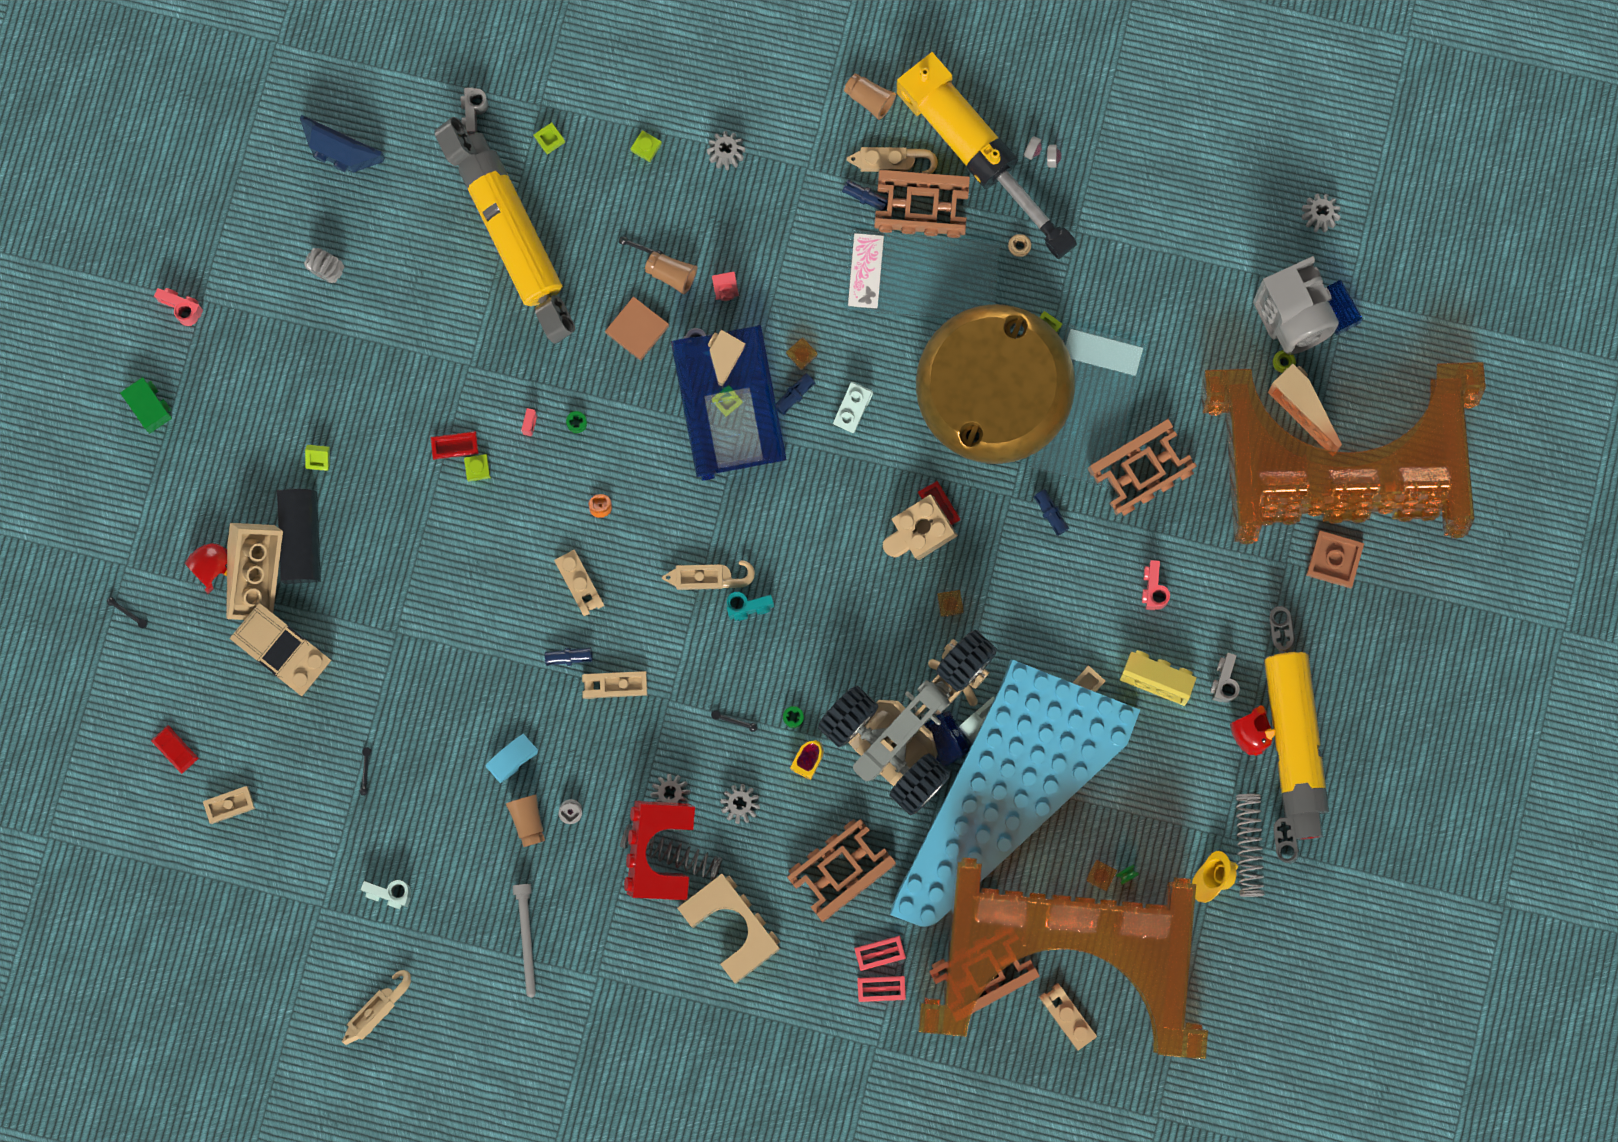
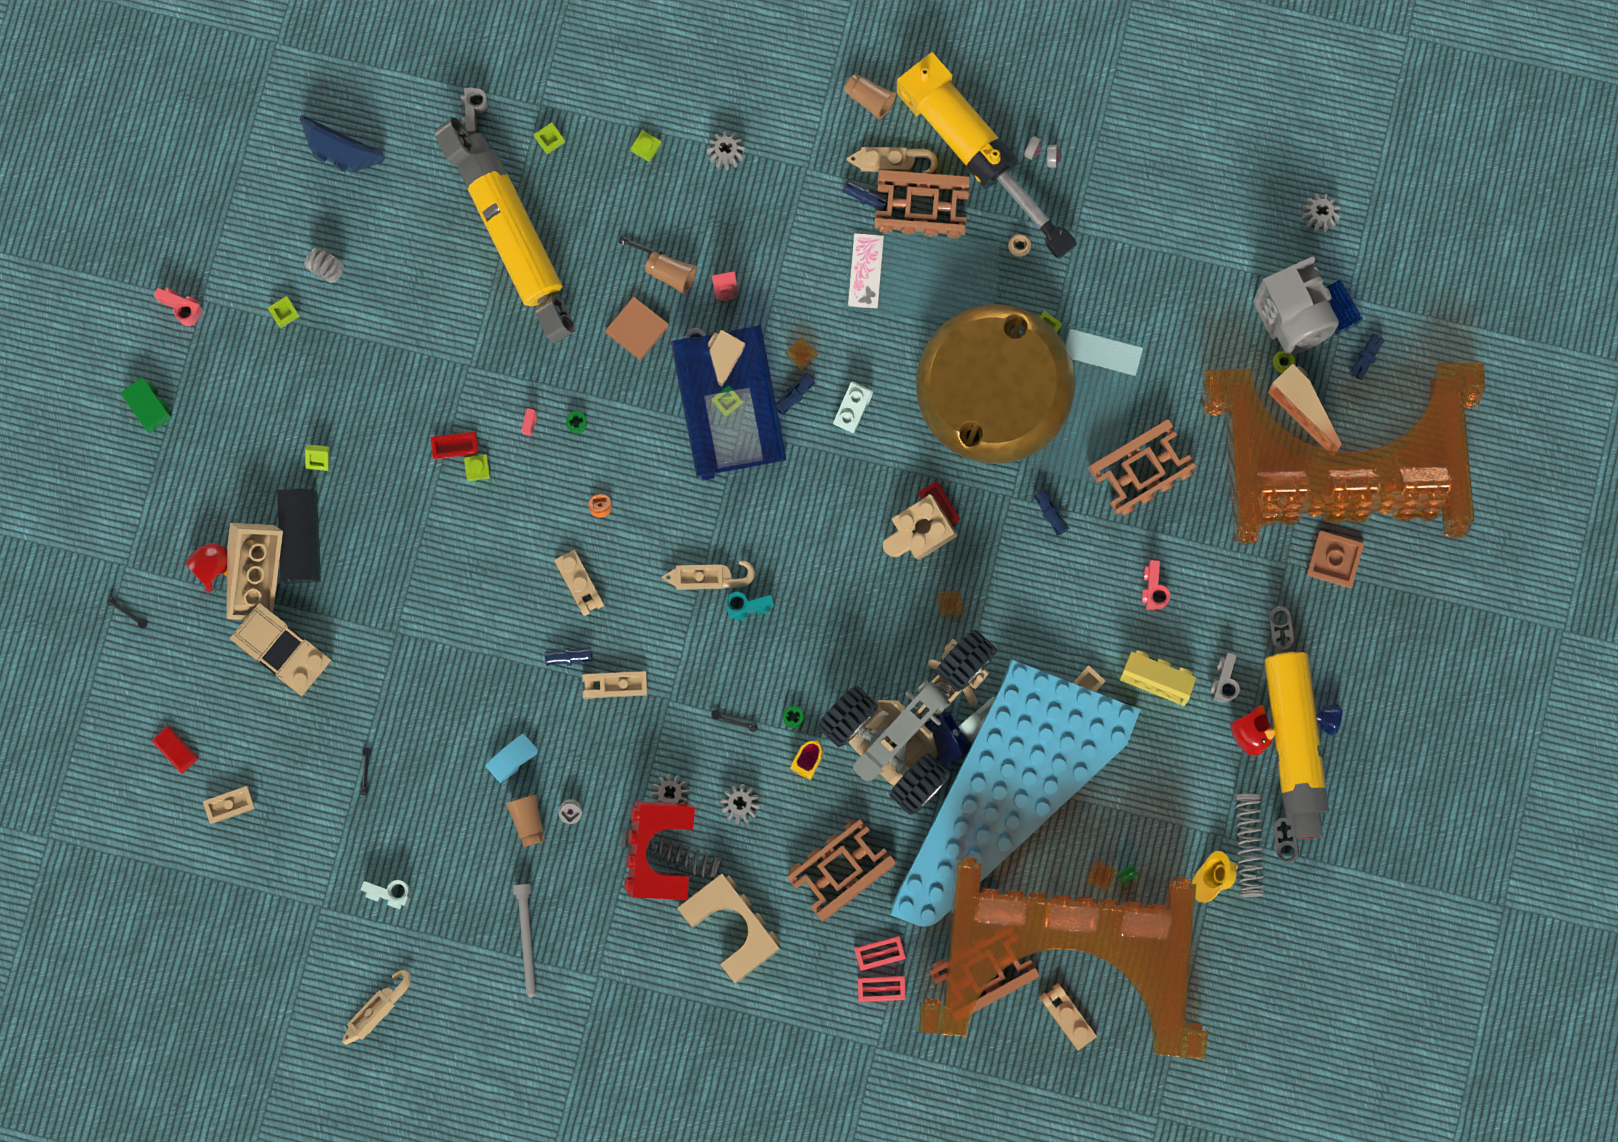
none -> lime plate [268,296,300,329]
none -> clear blue cone [1317,704,1343,736]
none -> dark blue pin [1349,334,1385,380]

